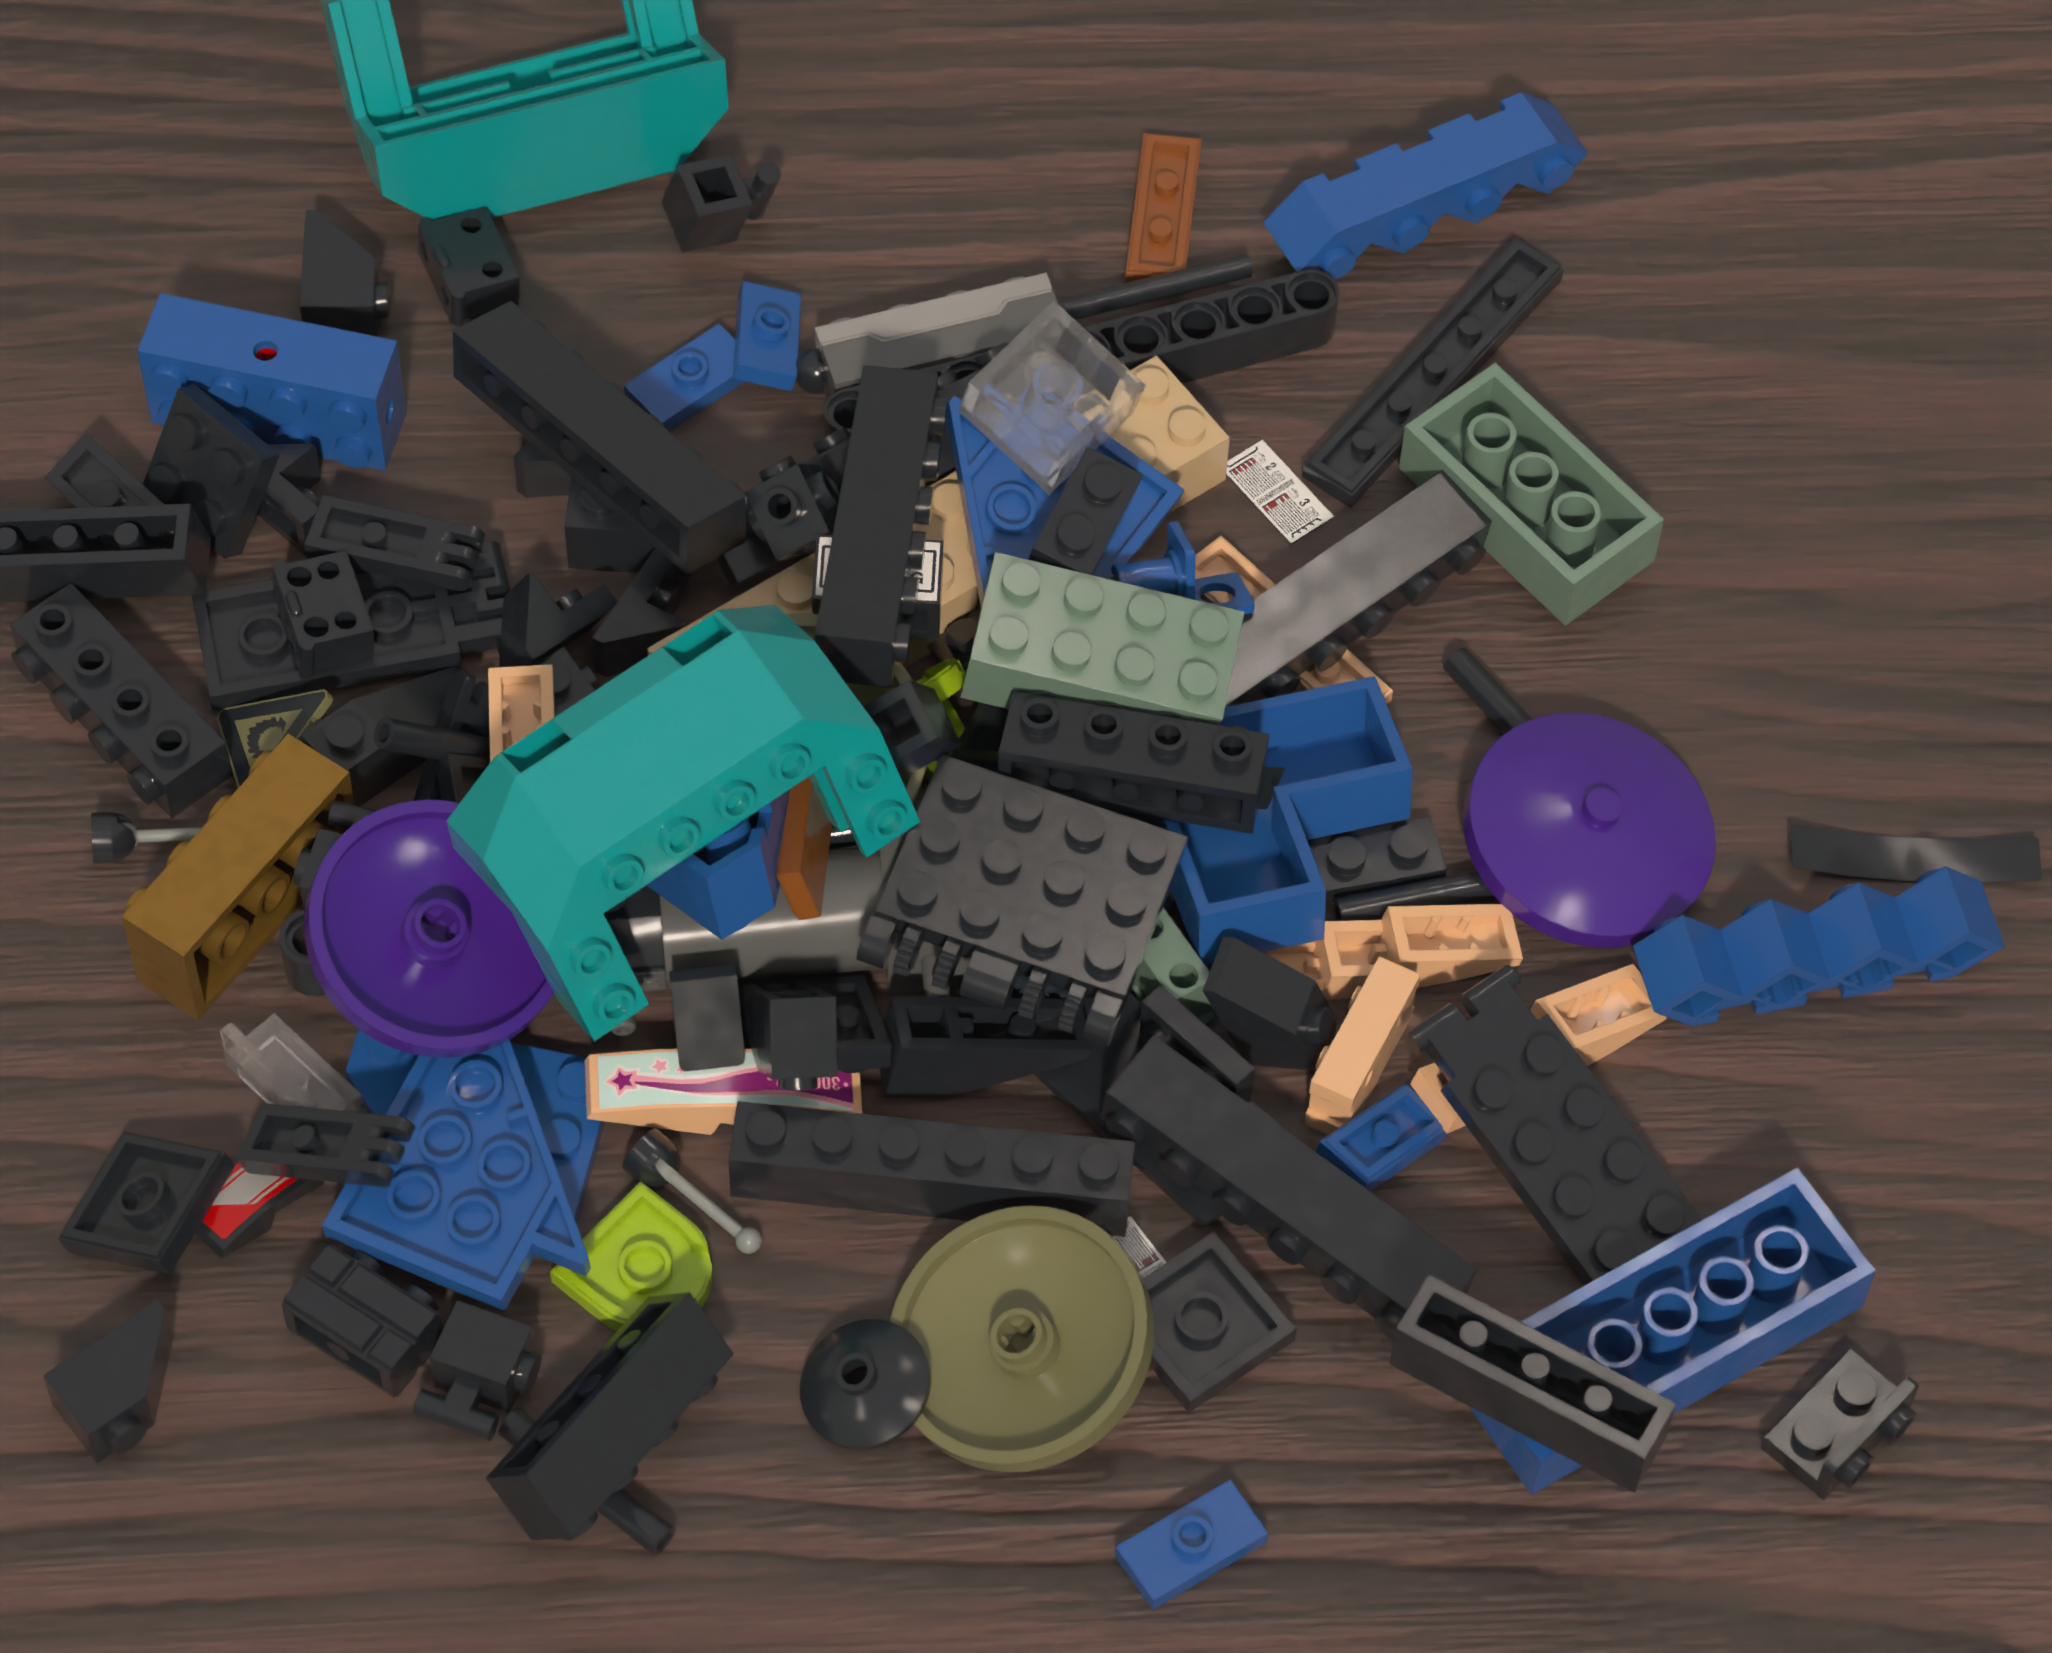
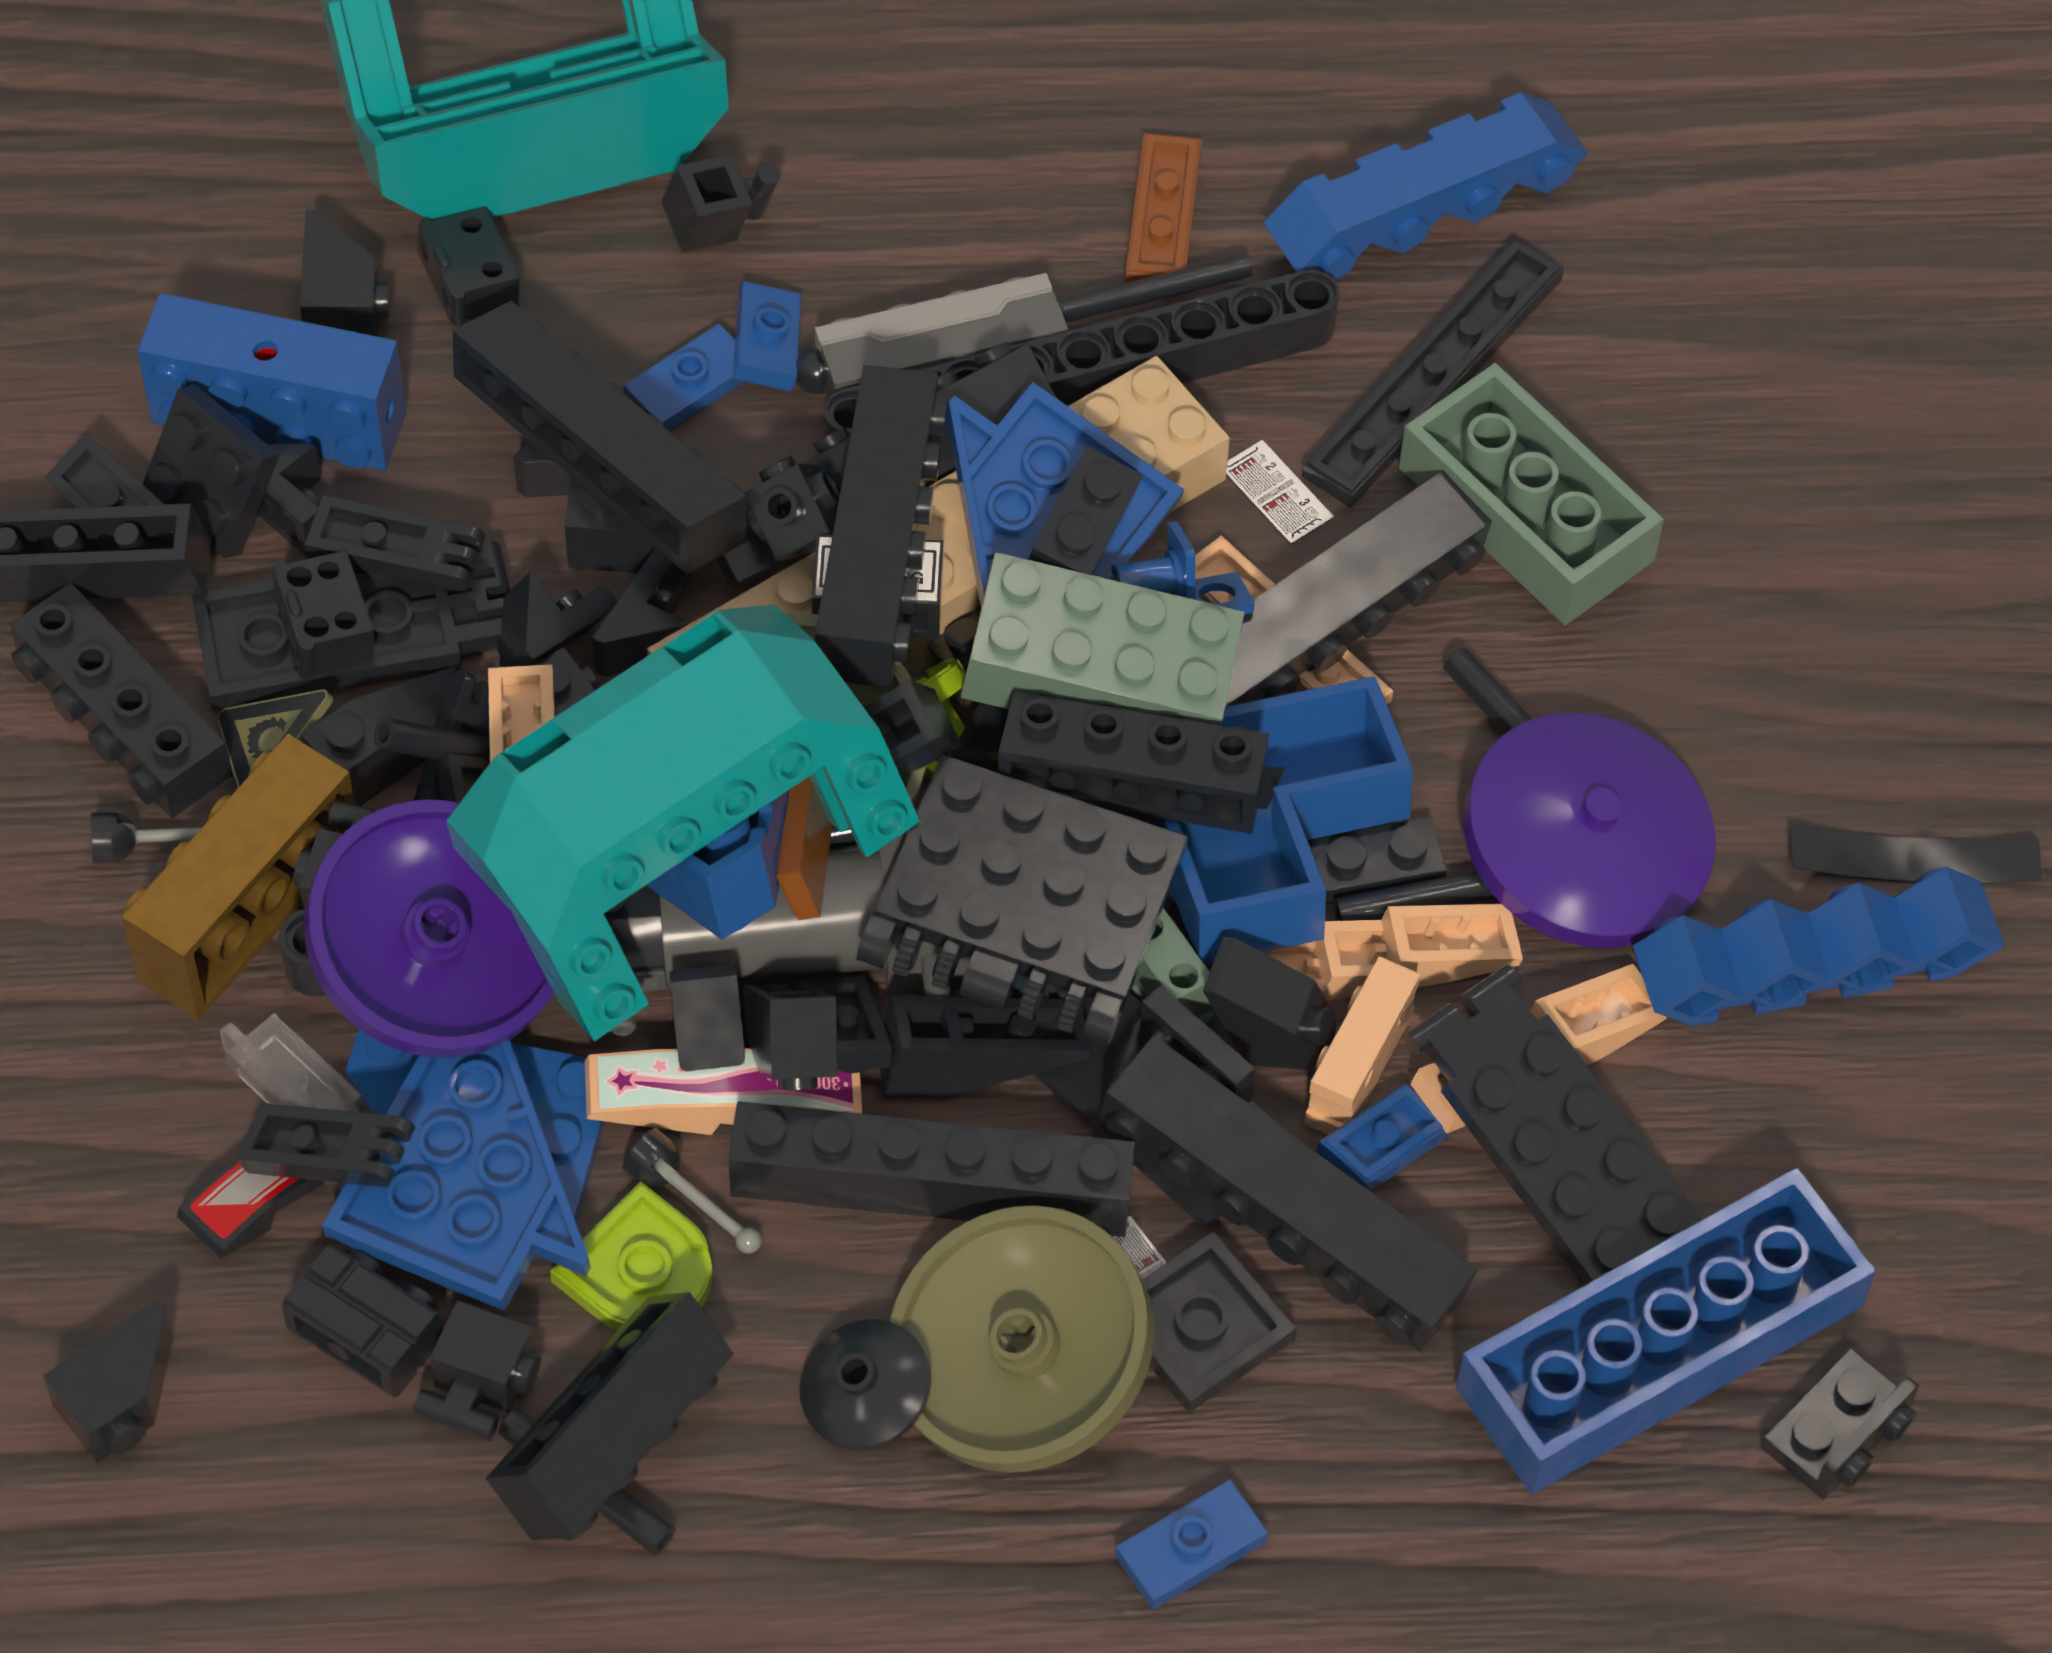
black tile [58,1131,236,1275] -> none
clear brick [958,301,1146,495] -> none
black brick [1389,1275,1677,1493] -> none

